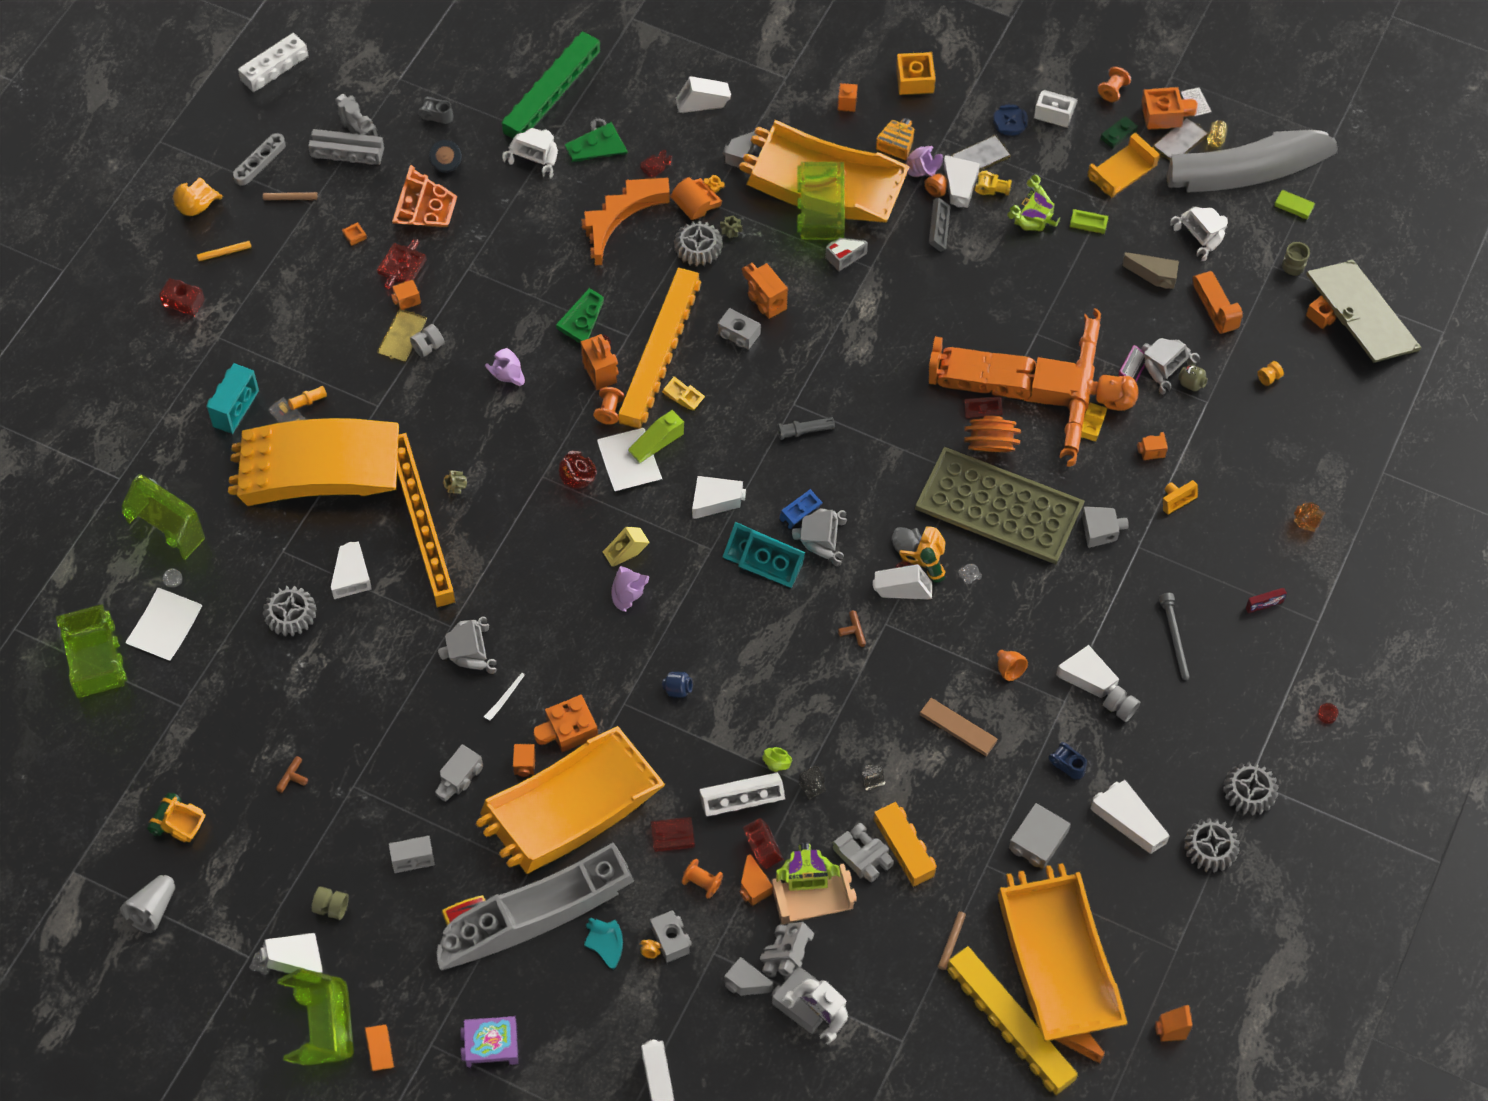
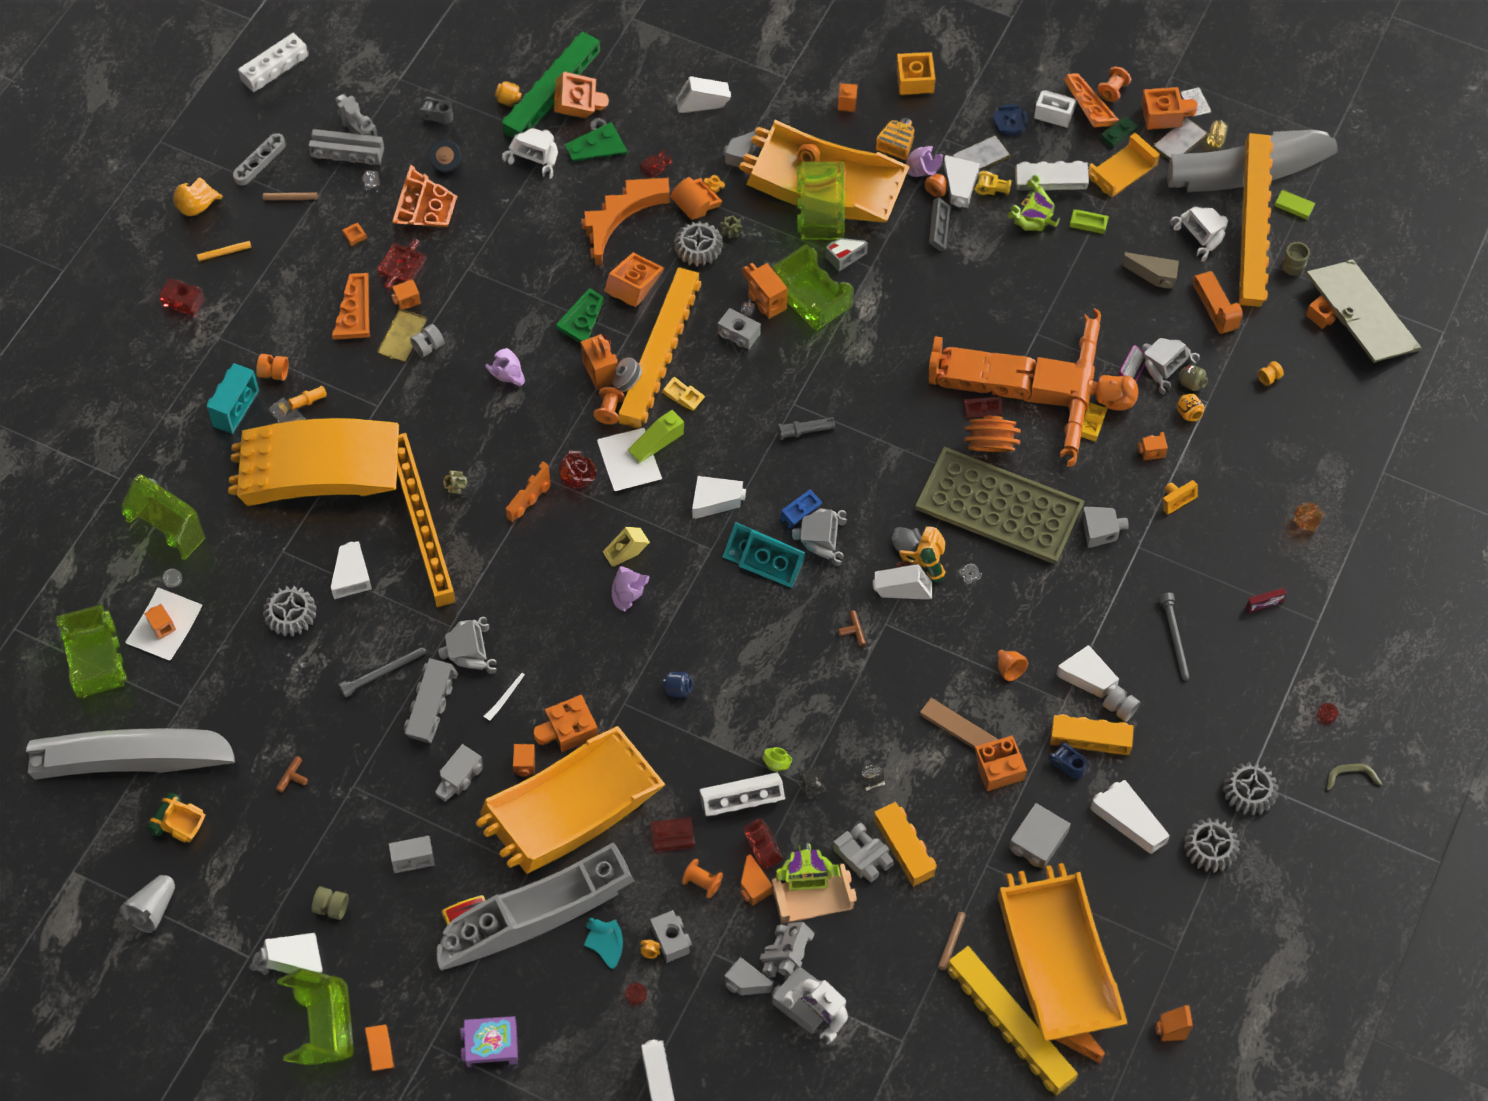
none -> light grey slope [26,729,235,780]
none -> orange brick [144,604,176,639]
none -> orange wheel [257,354,289,381]
none -> orange wing [332,273,370,339]
none -> dark grey piece [338,647,426,698]
none -> clear plate [362,171,381,190]
none -> light grey wedge [404,658,458,744]
none -> light orange head [495,81,522,107]
none -> orange wing [506,461,551,522]
none -> orange brick [554,72,609,118]
none -> orange slope [604,253,664,307]
none -> light grey piece [612,357,642,392]
none -> clear red tile [626,983,647,1005]
none -> clear plate [740,298,755,318]
none -> clear neon green windscreen [773,244,854,330]
none -> orange cone [797,144,820,167]
none -> orange slope [975,735,1027,791]
none -> white brick [1015,161,1089,191]
none -> light orange brick [1050,714,1134,755]
none -> orange wing [1064,74,1119,127]
none -> light orange head [1176,394,1204,421]
none -> light orange brick [1239,133,1273,307]
none -> olive animal [1326,764,1382,790]

